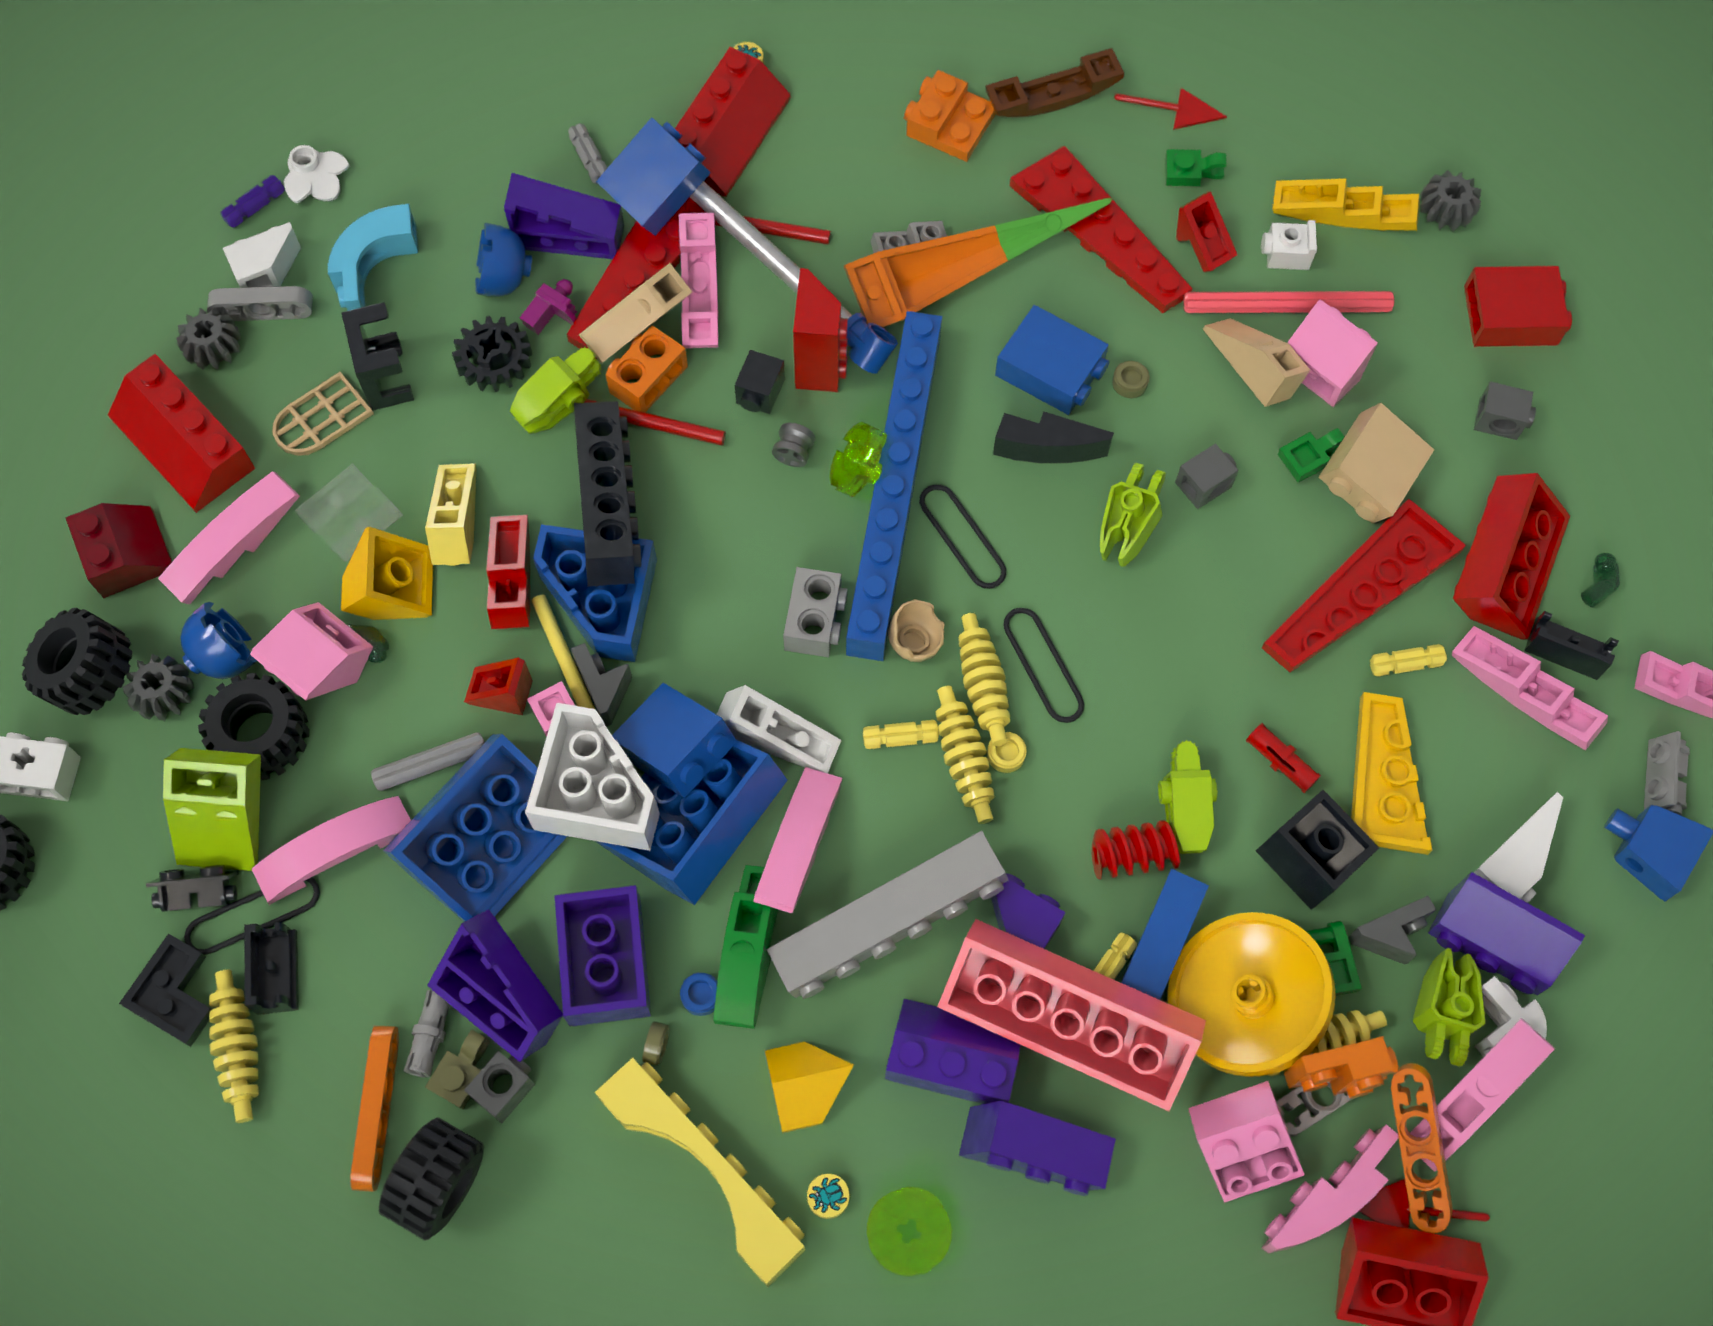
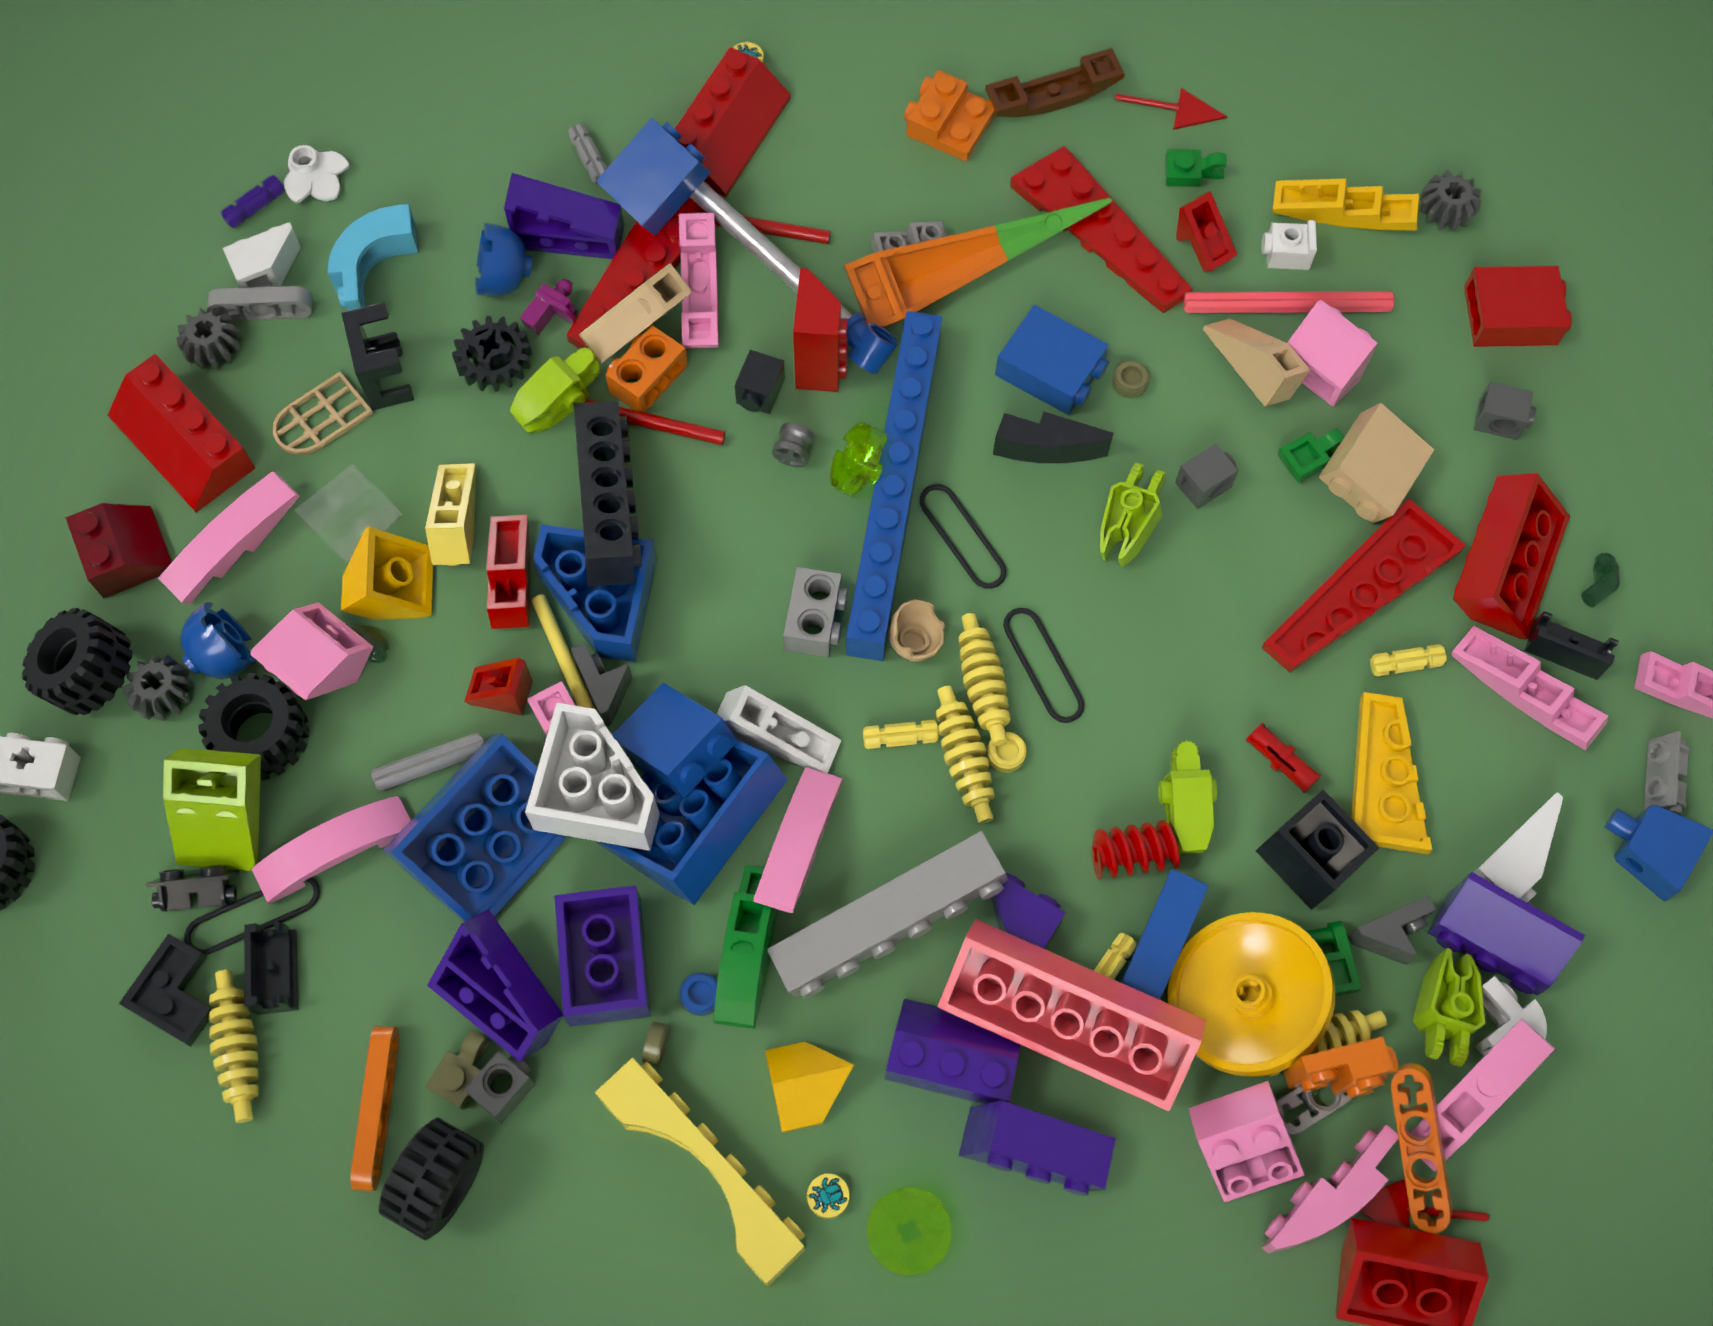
light grey pin [404,990,450,1078] -> none

